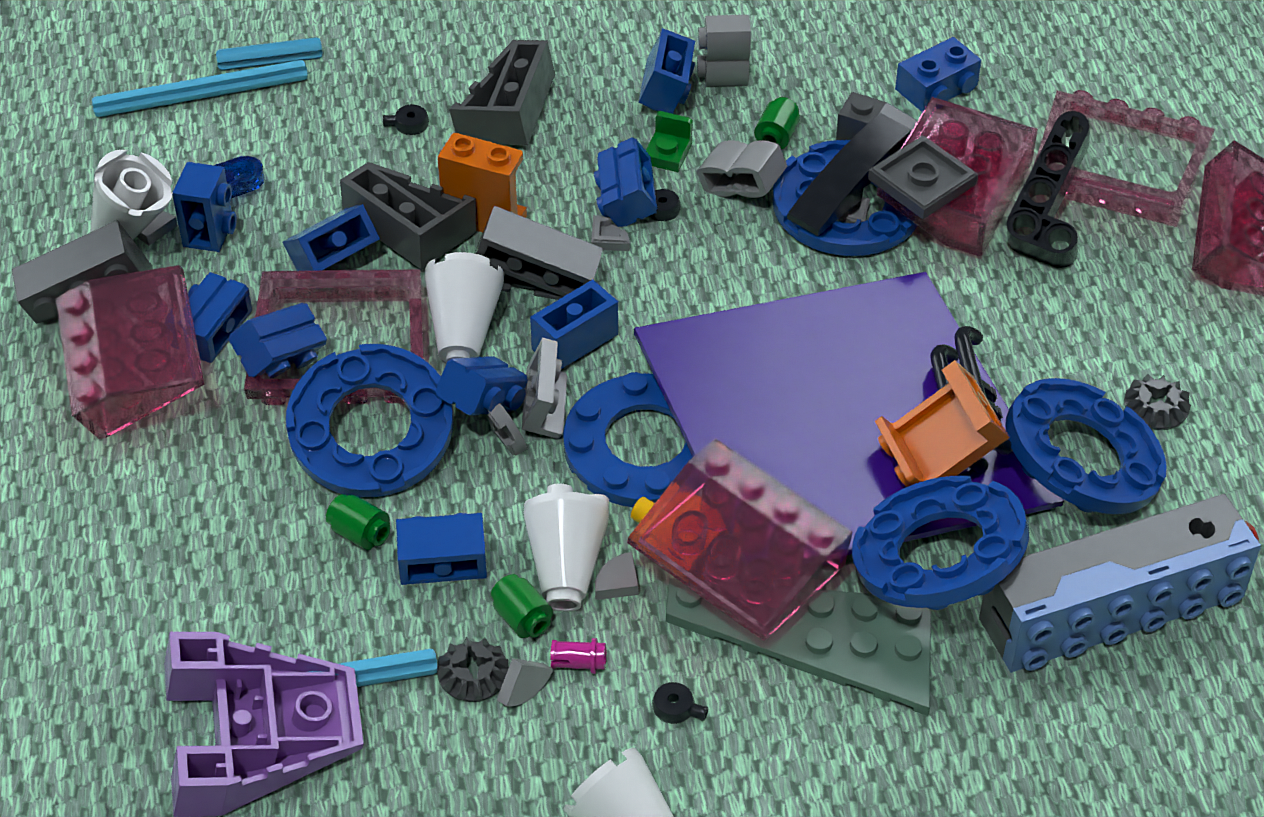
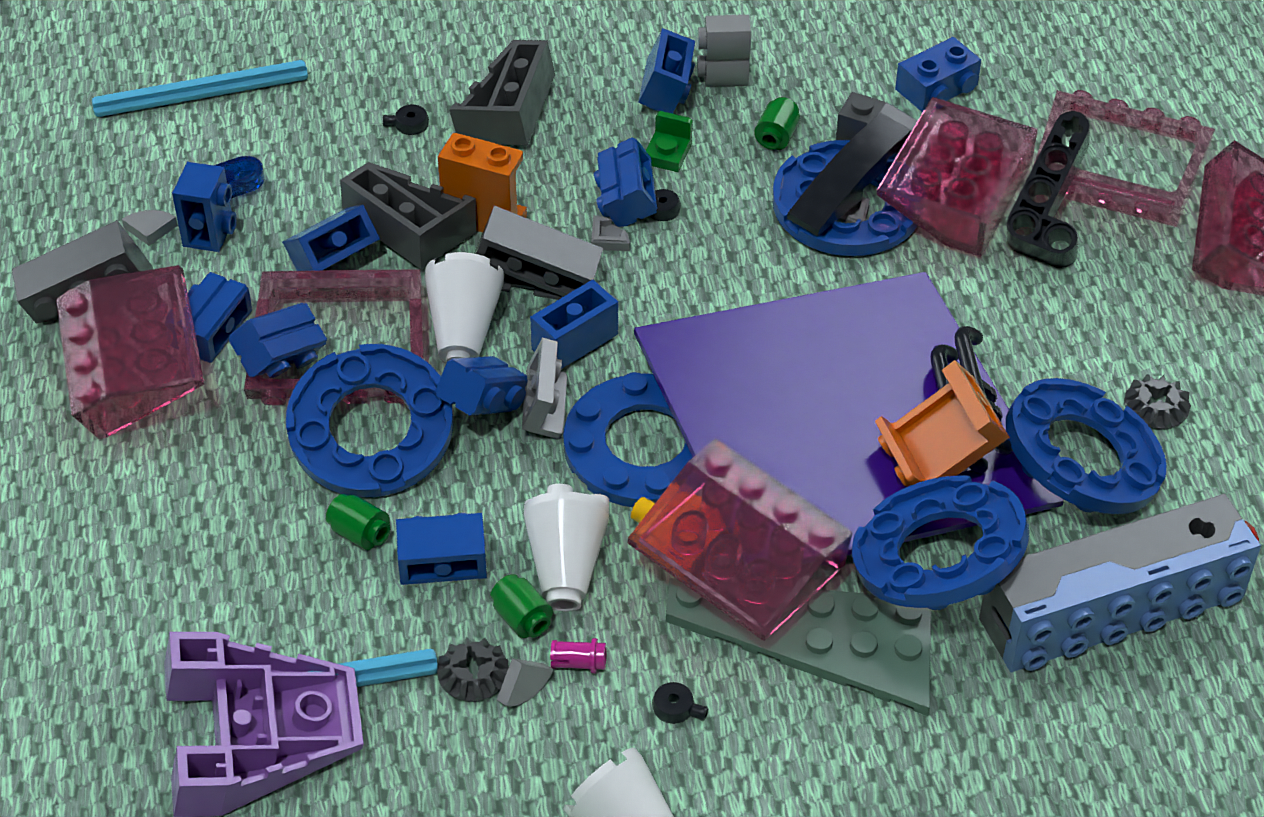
white cone [90,150,173,240] -> none
medium azure axle [216,37,323,70] -> none
light grey tile [488,403,528,456] -> none
light grey tile [595,552,639,600] -> none
light grey brick [696,140,787,198] -> none
dark grey tile [868,135,978,219] -> none

